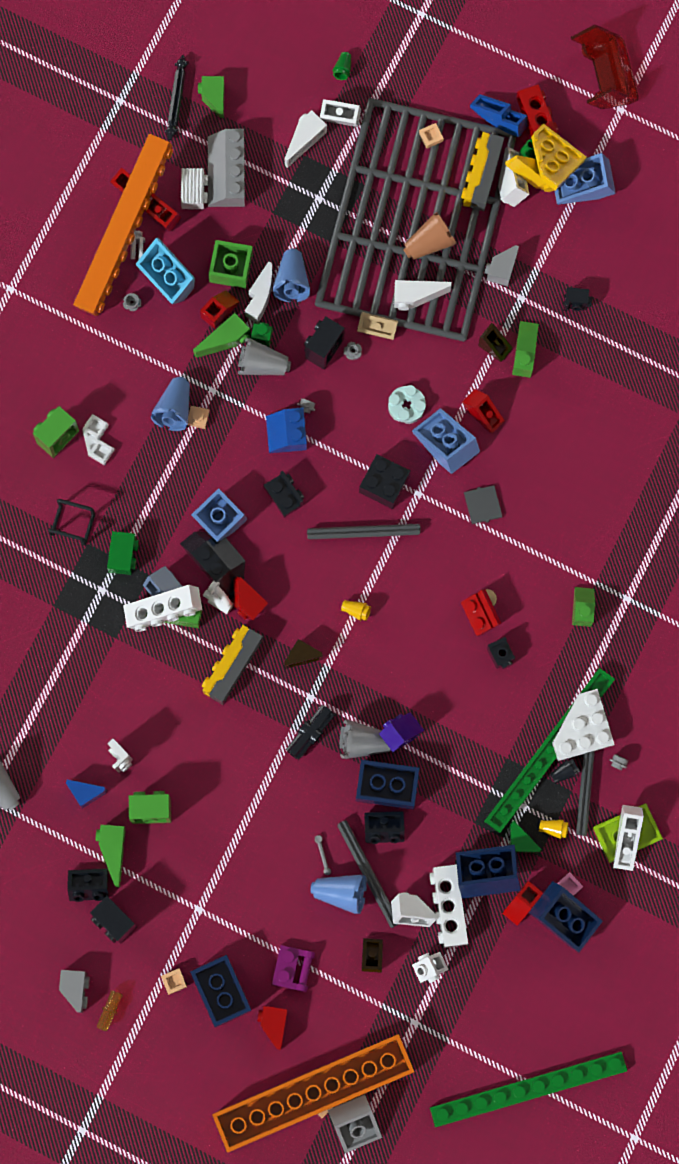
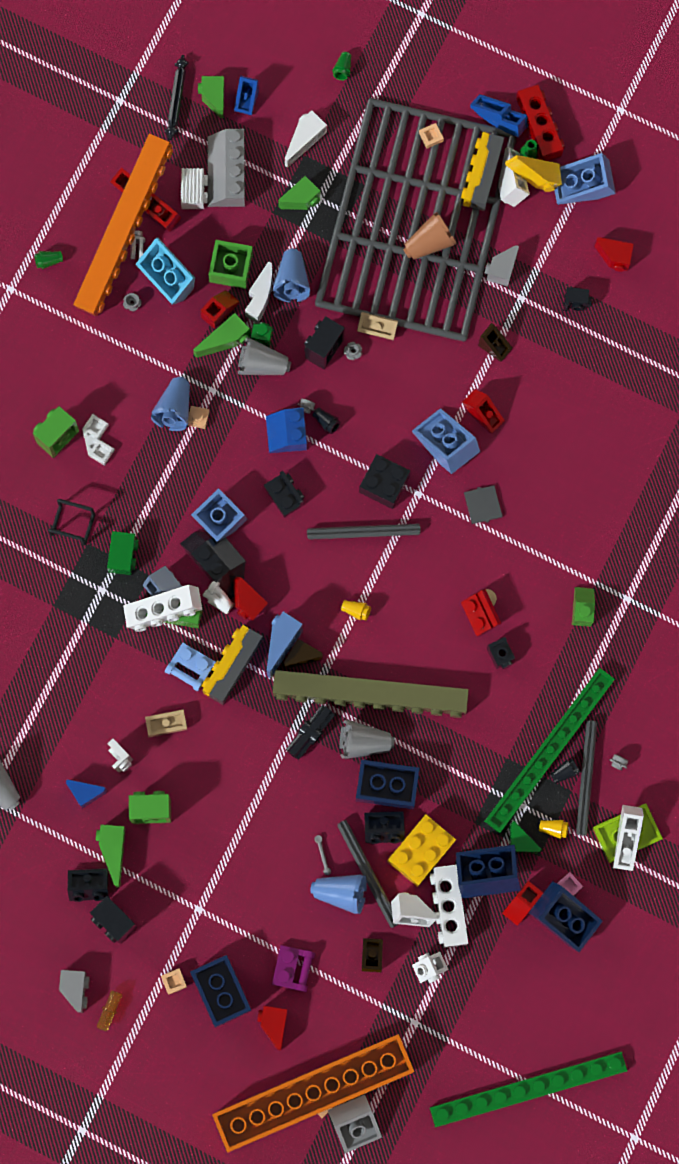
white brick [320,99,361,127] -> none
dark purple brick [379,712,424,752] -> none
light aqua plate [388,385,426,424] -> none
white slope [394,280,451,310] -> none
bright green slope [512,321,539,378] -> none
yellow plate [531,124,587,191] -> none
white plate [552,689,615,761] -> none
clear red windscreen [571,24,639,109] -> none
none -> green cone [34,251,63,270]
none -> tan plate [145,710,187,737]
none -> light blue plate [165,643,216,691]
none -> blue slope [234,76,259,115]
none -> medium blue slope [267,612,303,679]
none -> olive brick [273,670,468,718]
none -> bright green slope [278,176,321,210]
none -> black cone [312,408,341,434]
none -> yellow brick [387,815,456,887]
none -> red slope [594,237,634,272]

